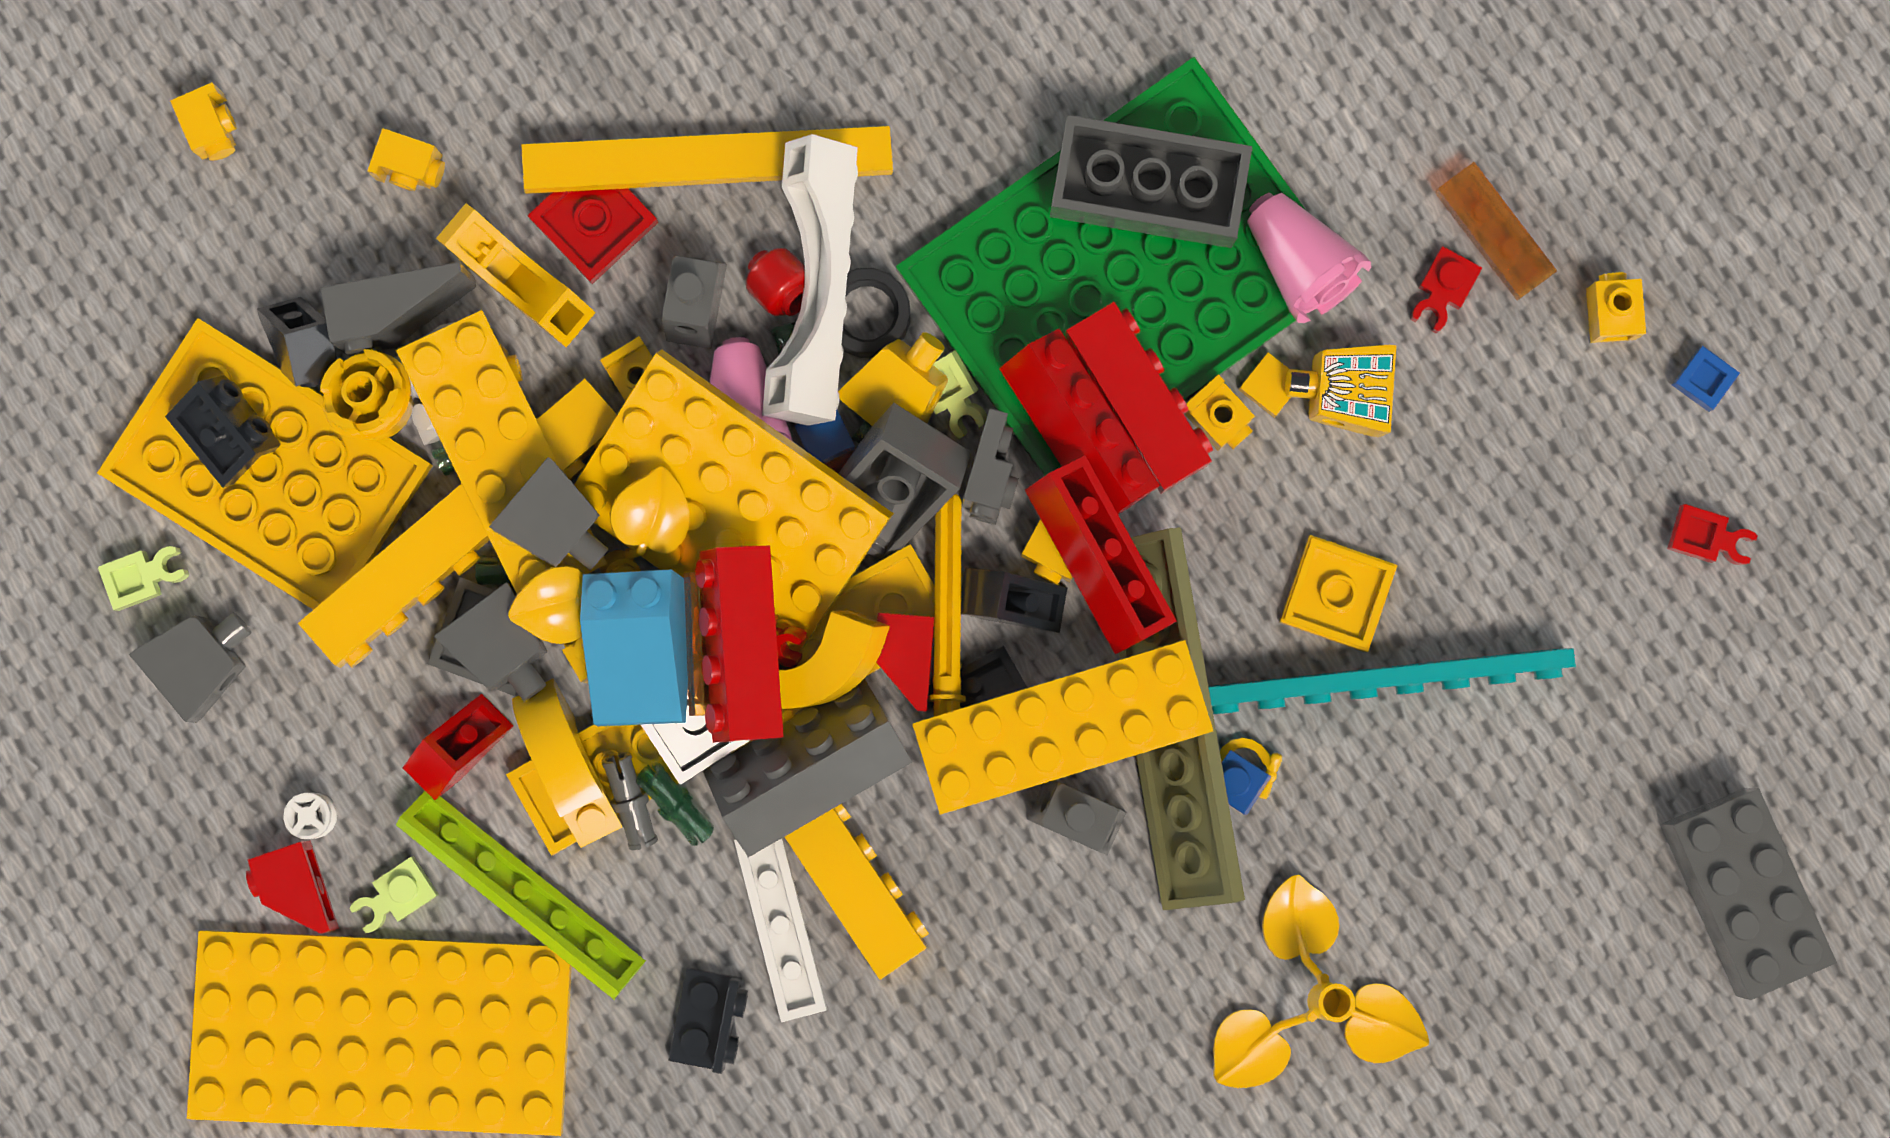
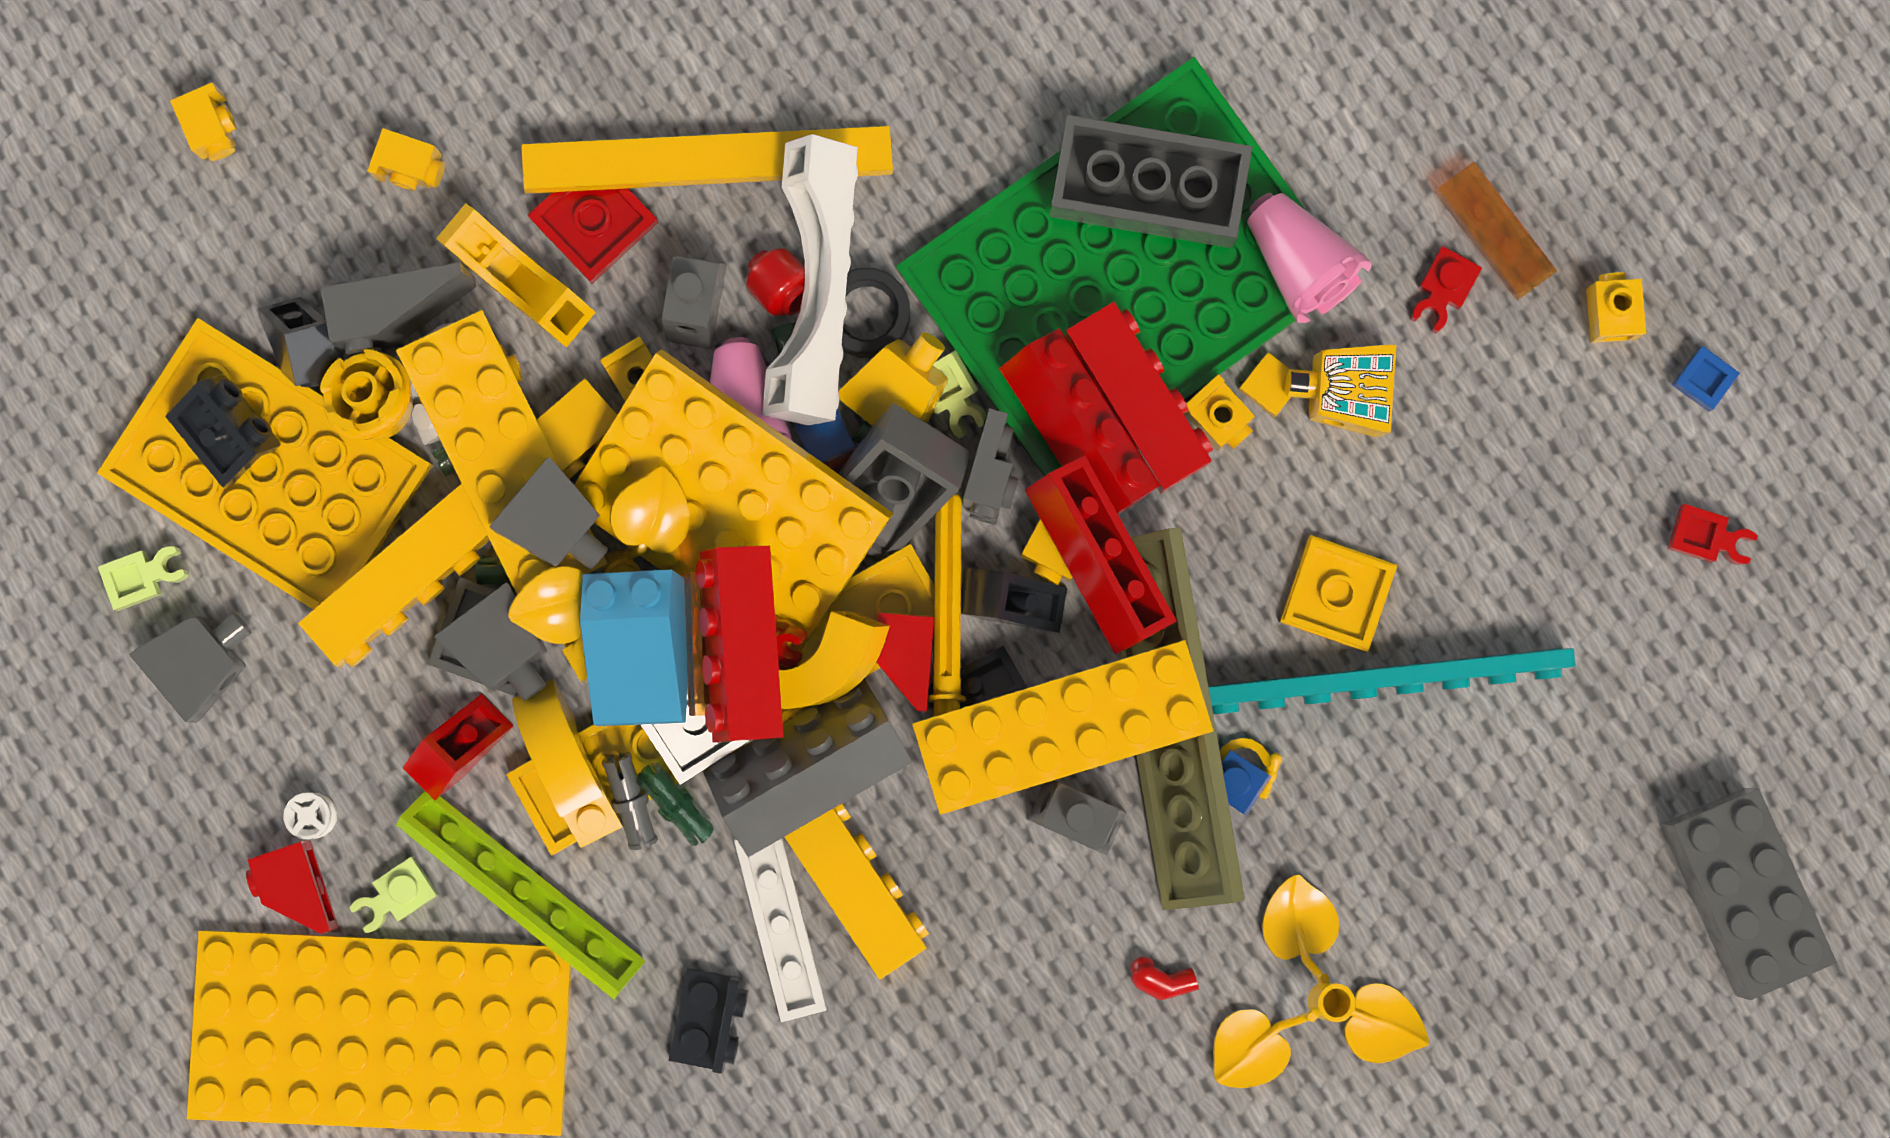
none -> red arm [1130,956,1199,1000]

